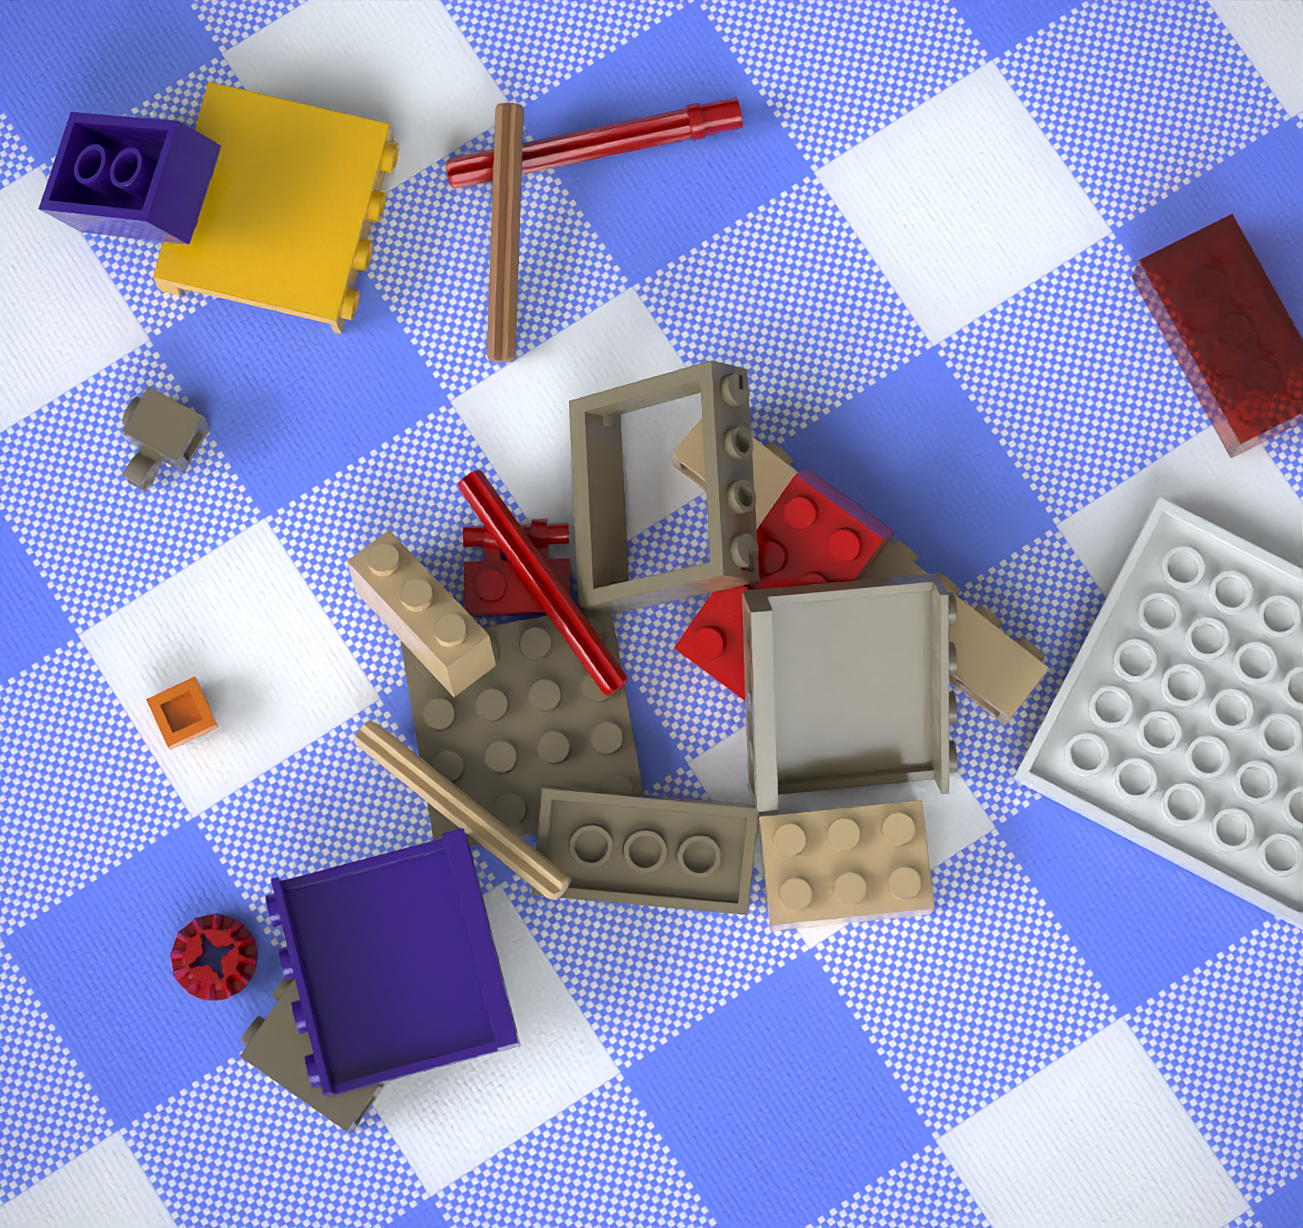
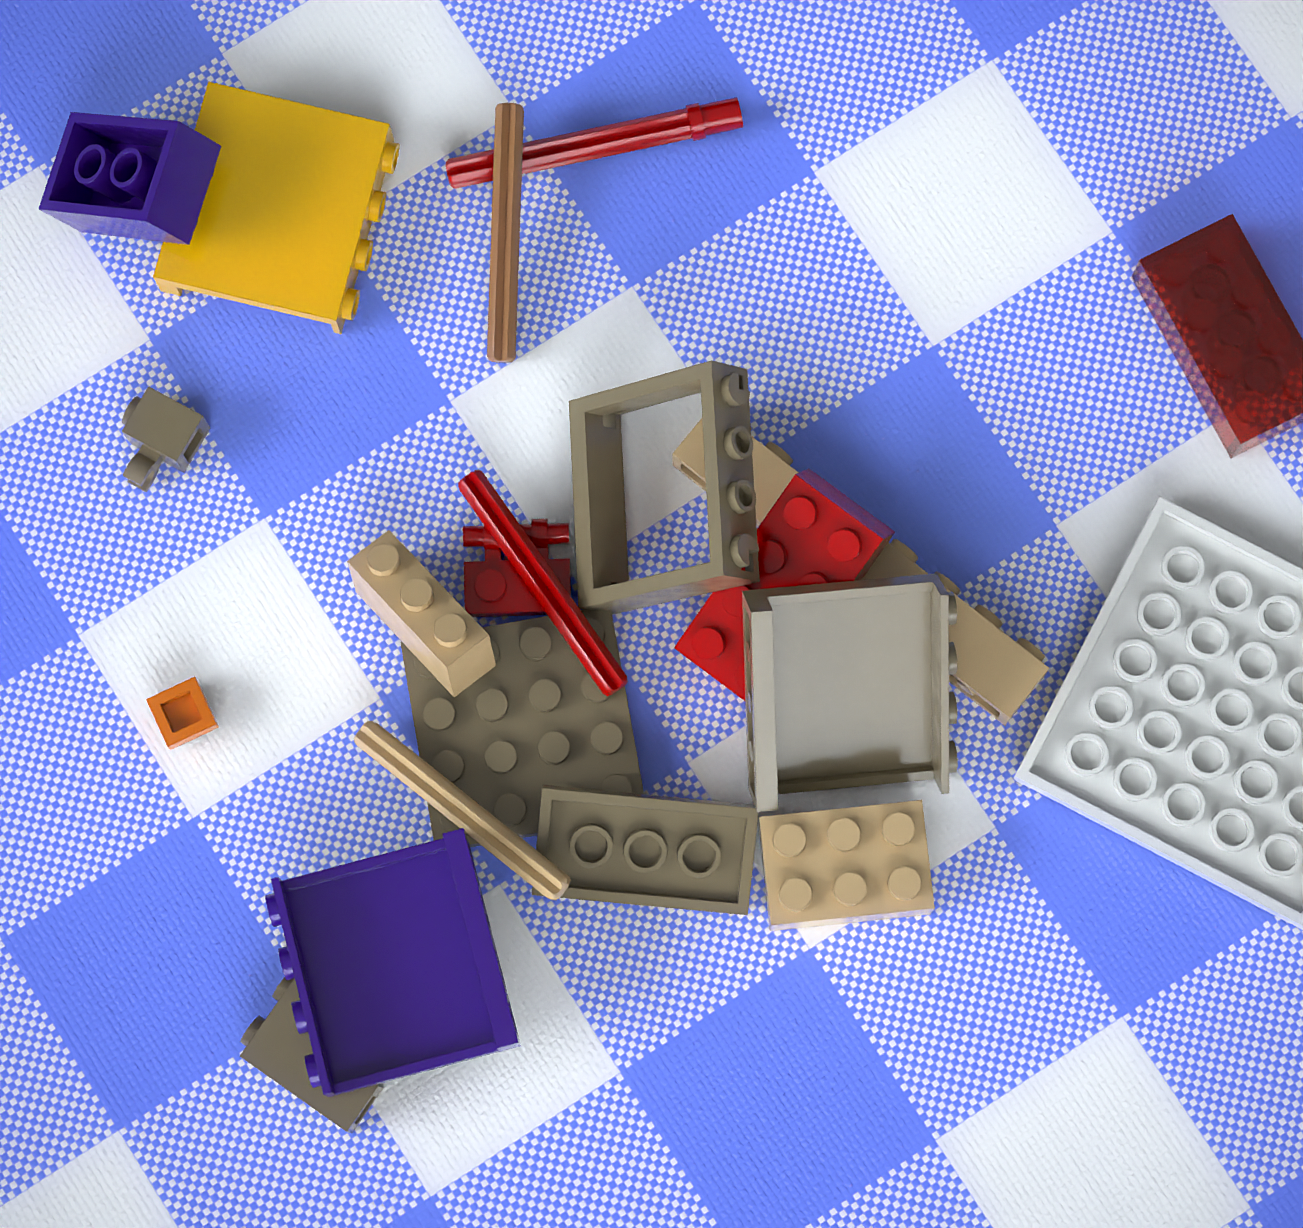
red gear [170,913,258,1001] -> none

